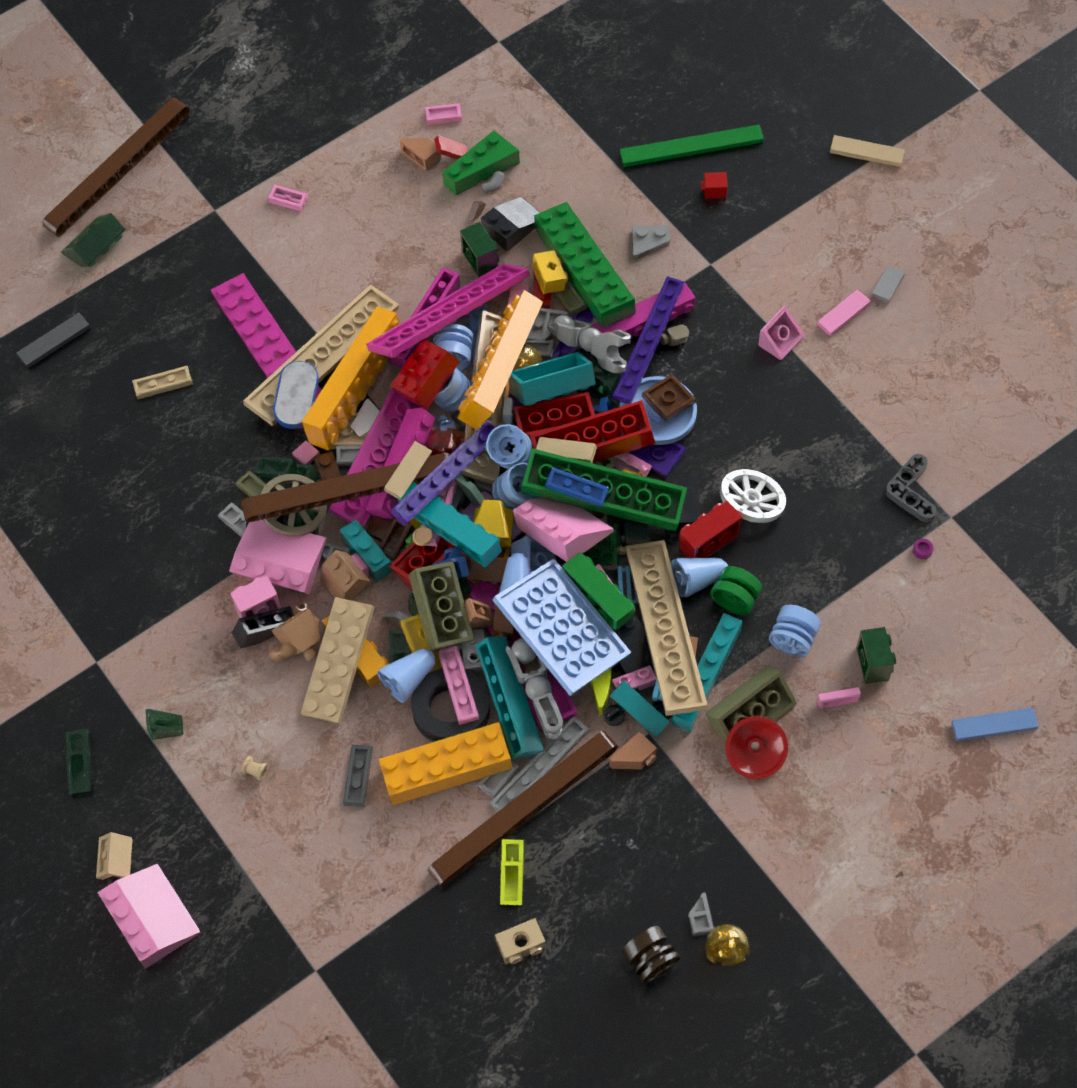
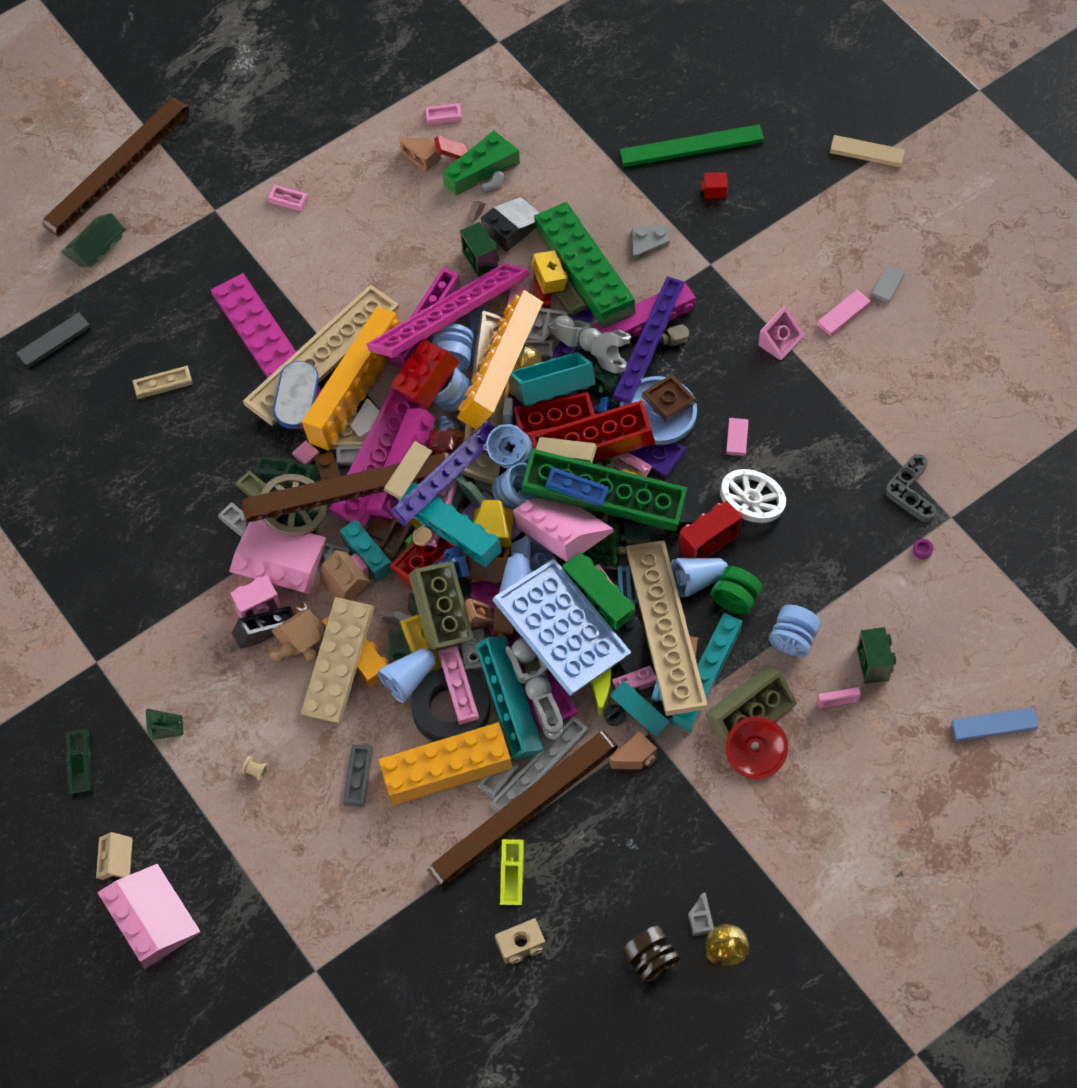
none -> bright pink tile [726,418,748,456]

